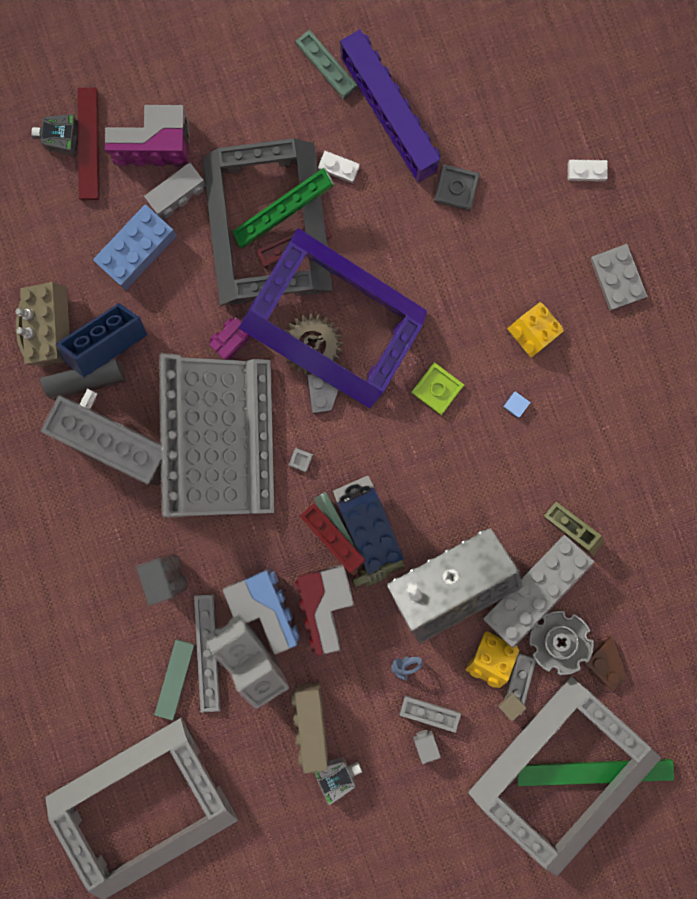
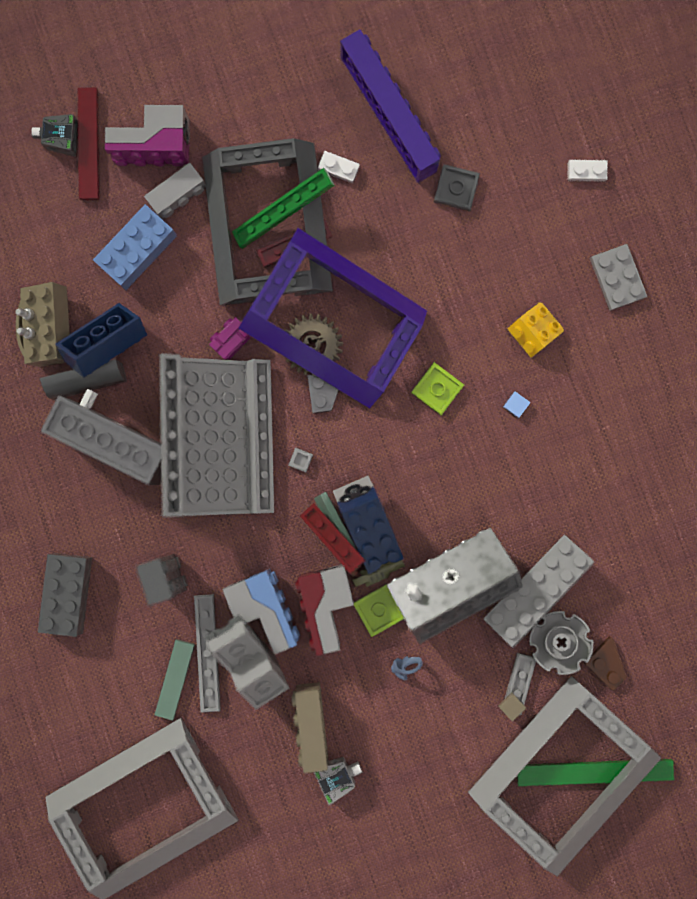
sand green tile [295,29,358,100] -> none
light grey plate [399,695,461,733] -> none
light grey brick [413,730,441,764] -> none
yellow bracket [465,631,519,688] -> none
olive slope [544,502,605,557] -> none
none -> dark grey brick [38,553,92,637]
none -> lime tile [353,584,405,637]

